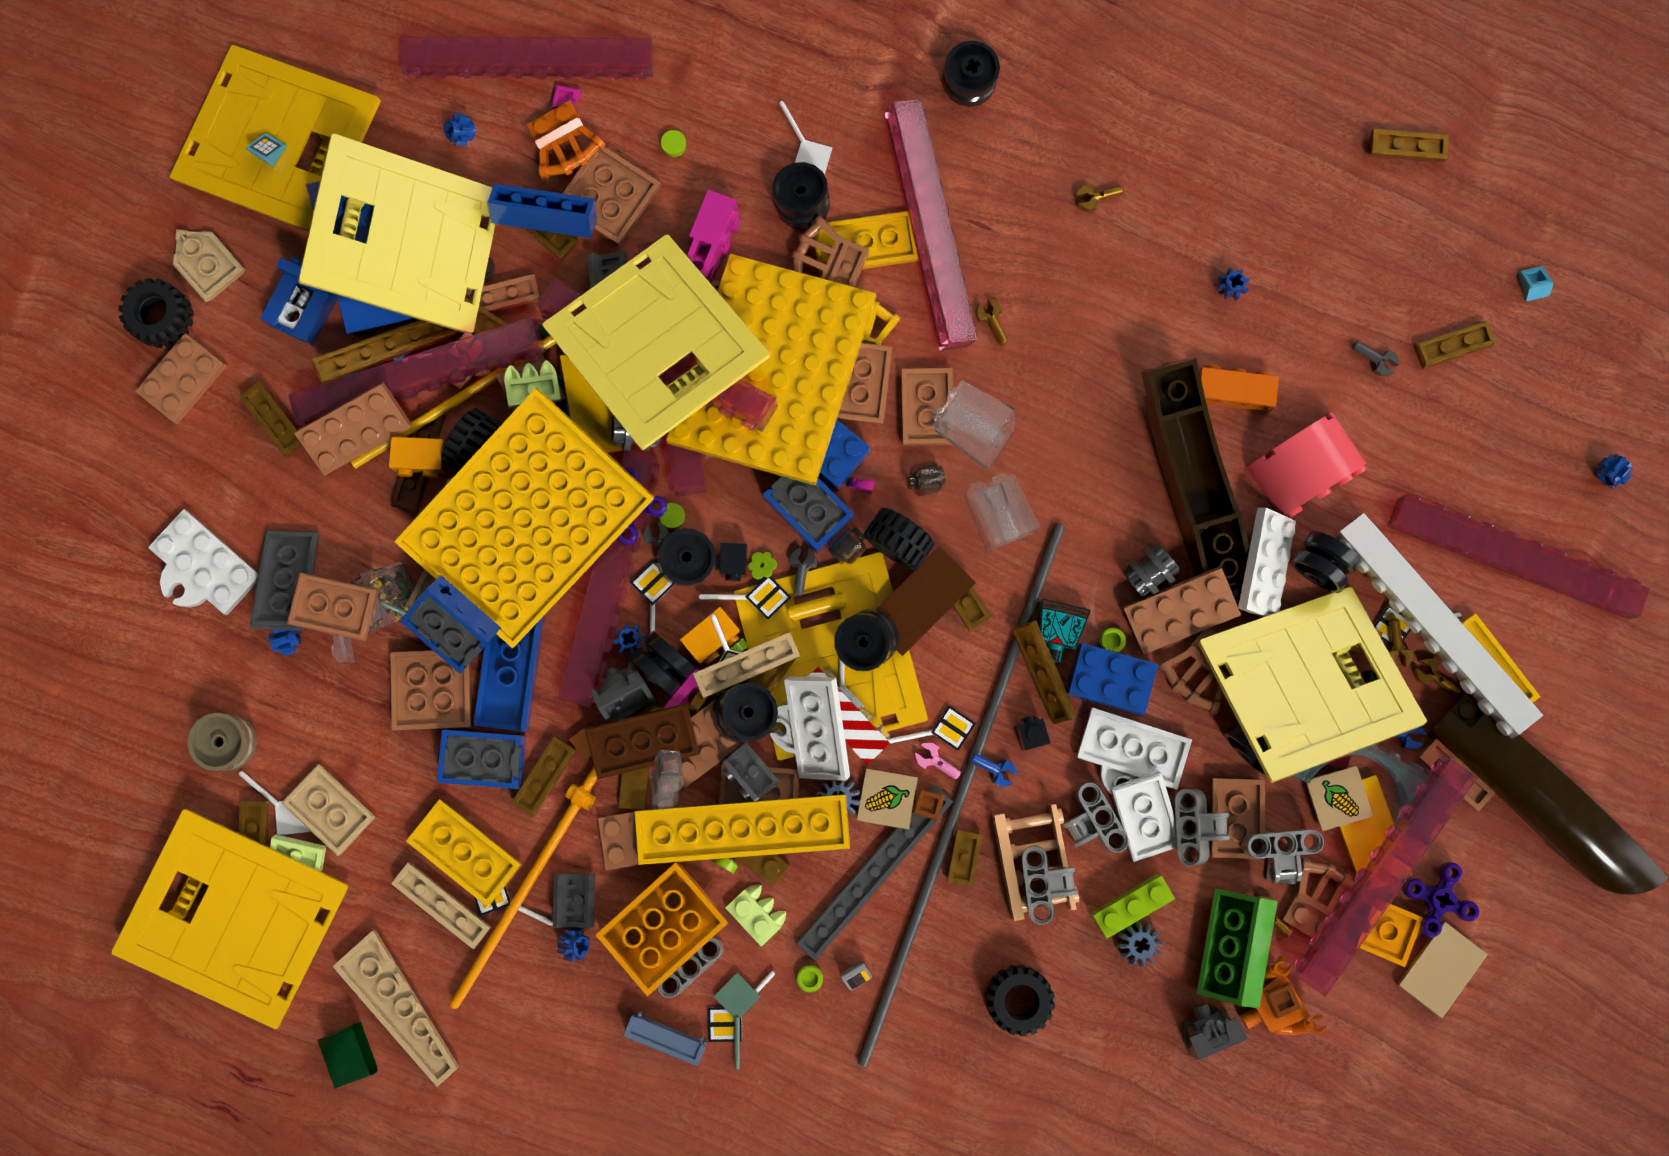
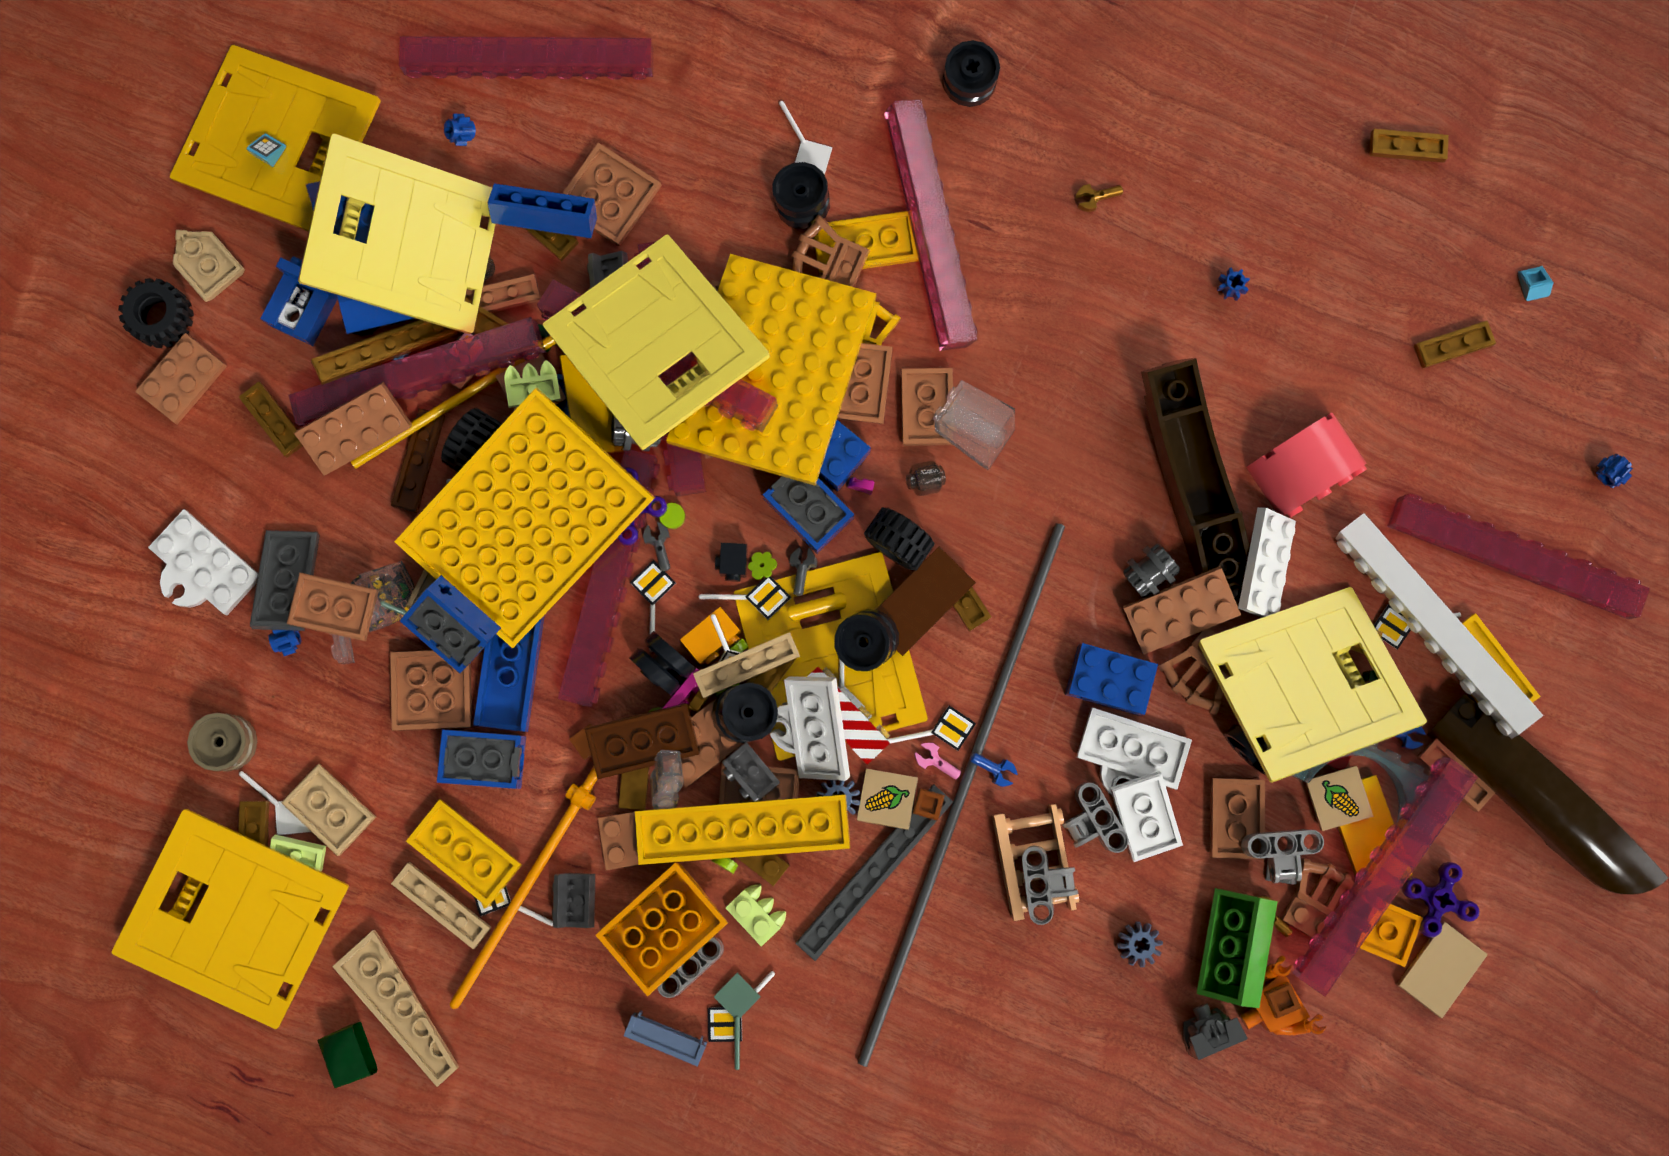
light orange brick [389,437,447,478] -> none
pearl gold plate [511,736,577,817] -> none
orange plate [527,100,606,180] -> none
dark pink tile [551,85,582,110] -> none
blue gear [557,928,590,962] -> none
dark grey brick [590,662,657,722] -> none
blue gear [613,623,646,655] -> none
black wheel [655,528,715,586] -> none
lime tile [661,130,687,157] -> none
dark pink brick [687,189,741,284] -> none
lime tile [797,965,823,992] -> none
clear smoke head [828,527,866,565] -> none
slope [841,961,872,990] -> none
pearl gold plate [947,830,983,887] -> none
clear slope [964,472,1040,552] -> none
pearl gold bar [976,298,1008,346] -> none
black tyre [985,965,1055,1036] -> none
pearl gold tile [1012,620,1077,724] -> none
black brick [1015,715,1051,751] -> none
torso [1038,598,1091,662] -> none
lime brick [1089,874,1175,939] -> none
lime tile [1099,628,1126,653] -> none
light grey piece [1175,788,1230,866] -> none
orange brick [1199,365,1279,412] -> none
black wheel [1291,531,1361,593] -> none
dark grey bar [1352,341,1400,376] -> none
pearl gold bar [1388,619,1414,668] -> none
pearl gold bar [1413,659,1461,696] -> none

